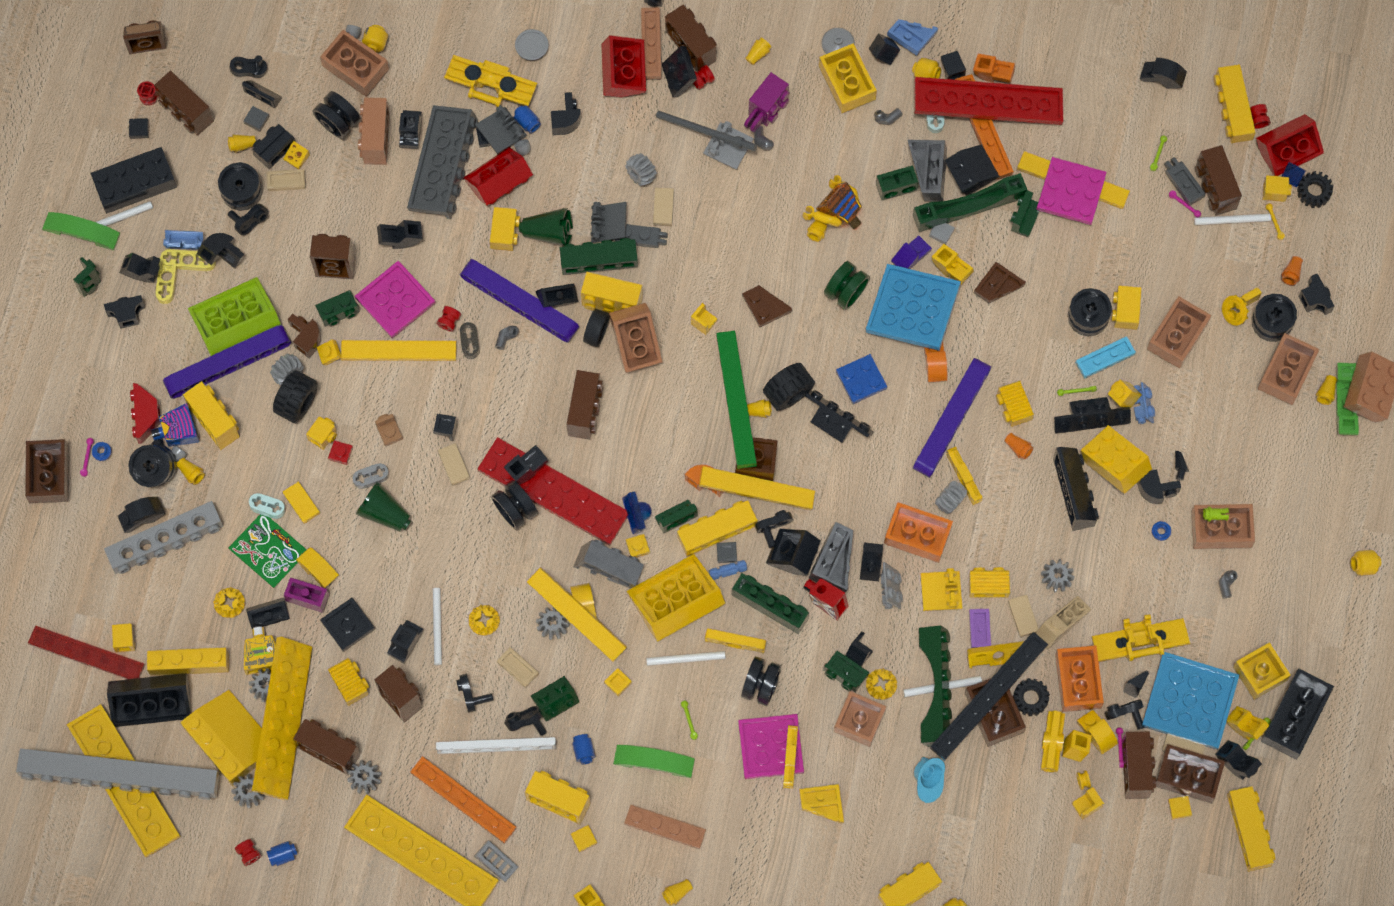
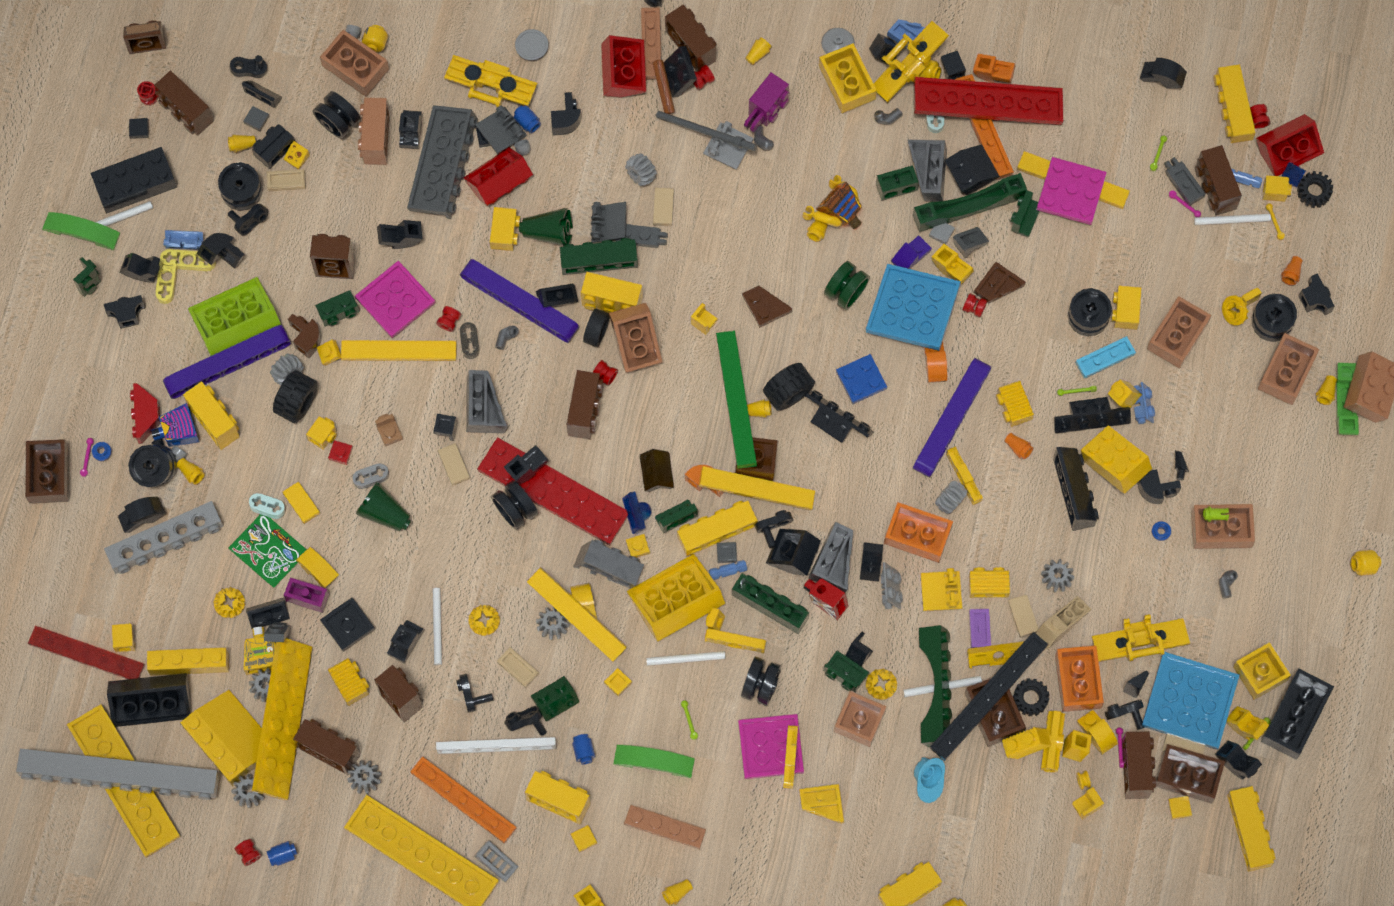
none -> dark grey hinge [264,622,290,642]
none -> flat silver wedge [466,370,507,434]
none -> red wheel [593,360,618,386]
none -> dark brown panel [639,449,674,492]
none -> dark orange axle [653,59,675,114]
none -> yellow plate [706,607,725,631]
none -> yellow piece [873,21,949,102]
none -> dark grey slope [953,227,989,258]
none -> red wheel [962,293,987,318]
none -> yellow brick [1002,727,1051,759]
none -> medium blue axle [1231,168,1262,188]

